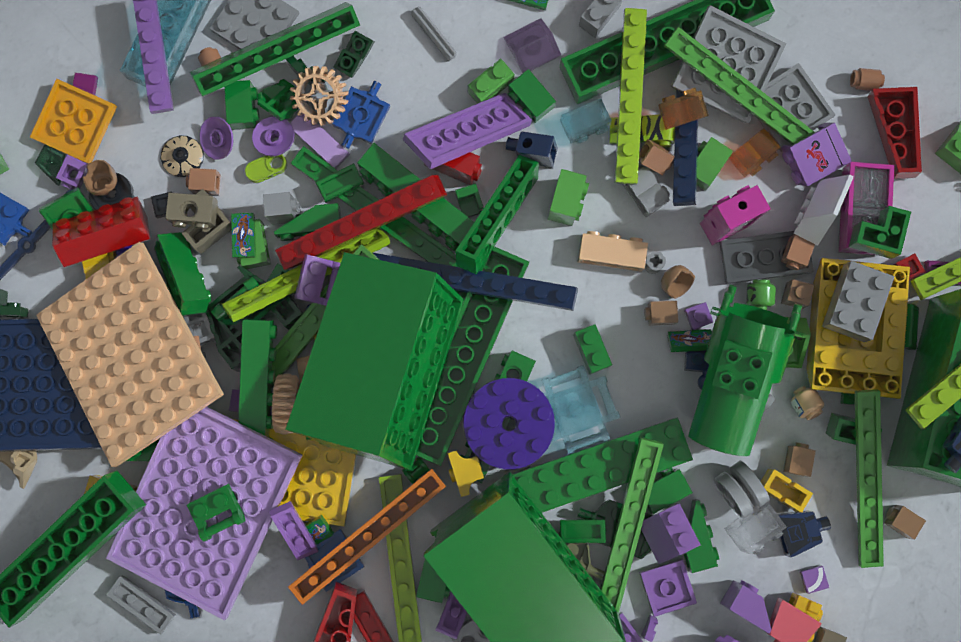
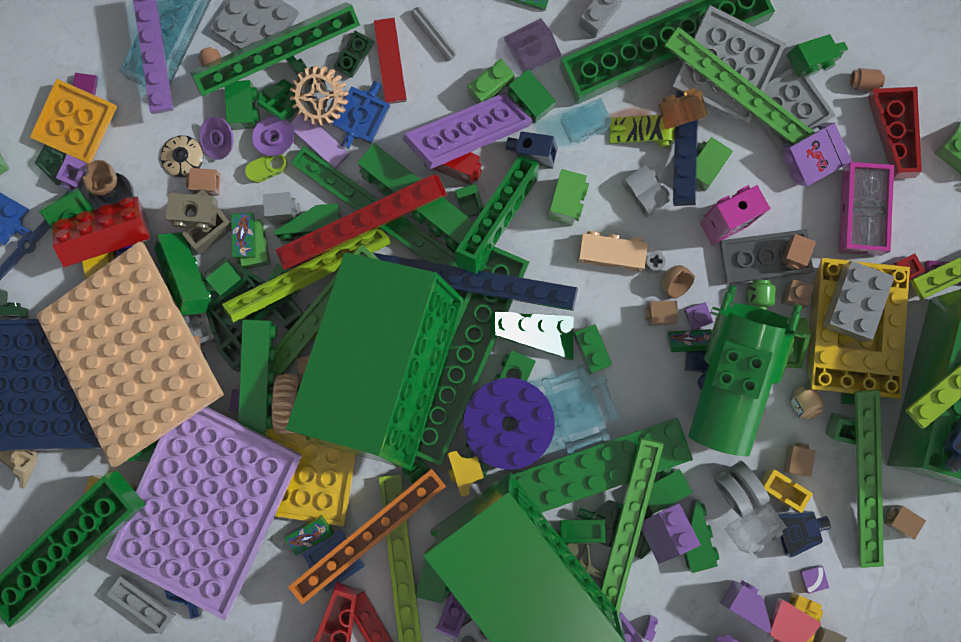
black tile [151,191,173,219] -> none
green plate [187,484,245,542] -> none
green bar [211,277,260,321] -> none
medium lavender plate [269,501,318,561] -> none
medium lavender plate [294,254,341,306] -> none
green tile [315,163,364,203] -> none
lime plate [615,8,647,184] -> none
nougat brick [639,139,674,175] -> none
medium lavender plate [639,559,697,617] -> none
clear orange brick [728,128,781,177] -> none
white slope [794,175,854,246] -> none
green brick [849,206,911,259] -> none
green tile [904,303,919,350] -> none
none -> green brick [204,256,241,296]
none -> red tile [374,17,407,104]
none -> wing [491,312,574,360]
none -> green hinge [786,34,848,77]

